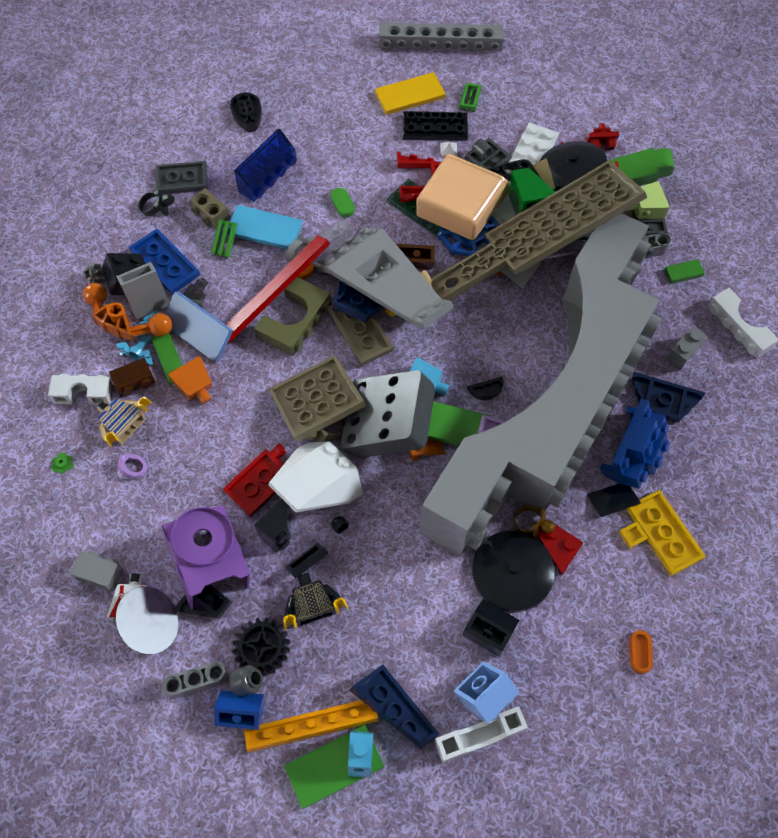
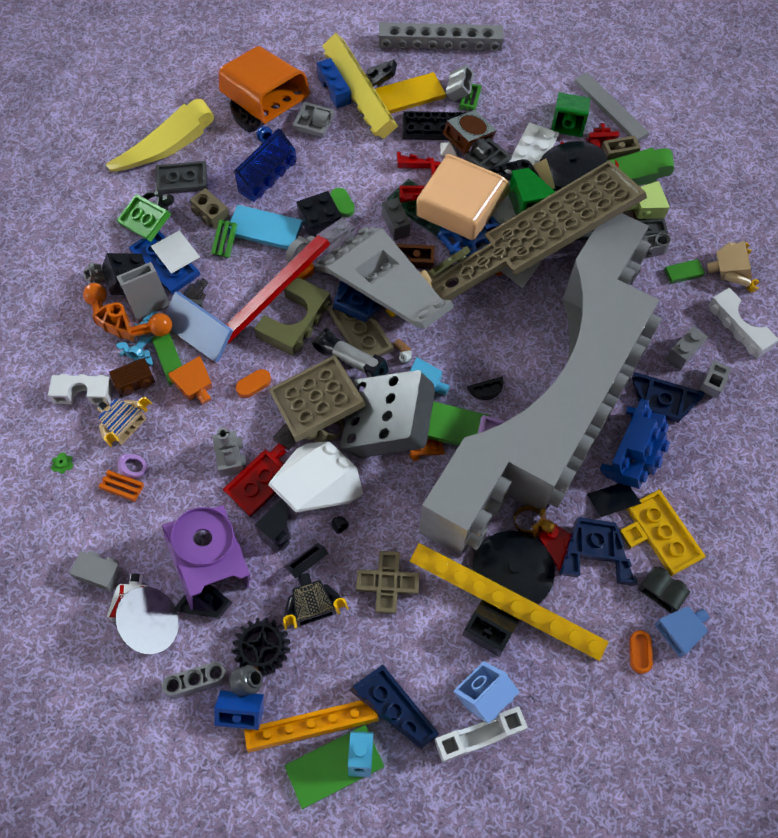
none -> orange tile [98,470,144,502]
none -> light yellow animal [106,99,214,172]
none -> bright green tile [116,194,171,242]
none -> white sticker [151,230,200,273]
none -> light grey brick [212,427,246,477]
none -> orange piece [218,46,310,124]
none -> orange tile [236,369,271,398]
none -> blue plate [256,126,273,143]
none -> clear smoke plate [273,423,296,451]
none -> light grey plate [293,102,335,138]
none -> black brick [296,191,342,237]
none -> piece [312,328,389,378]
none -> blue arch [316,58,351,109]
none -> light yellow brick [322,33,398,139]
none -> dark tan plate [356,551,419,615]
none -> black wing [366,59,397,87]
none -> dark grey brick [382,198,411,241]
none -> arm [393,339,412,364]
none -> yellow plate [409,543,609,661]
none -> olive wing [428,246,471,277]
none -> reddish brown panel [442,110,496,154]
none -> light grey brick [446,64,474,102]
none -> green slope [551,92,591,138]
none -> dark blue wing [560,517,638,586]
none -> light grey tile [574,73,649,142]
none -> dark tan brick [601,135,641,160]
none -> pearl dark grey brick [638,566,690,613]
none -> medium blue torso [654,606,710,658]
none -> light grey brick [699,360,731,398]
none -> tan torso [707,241,759,292]

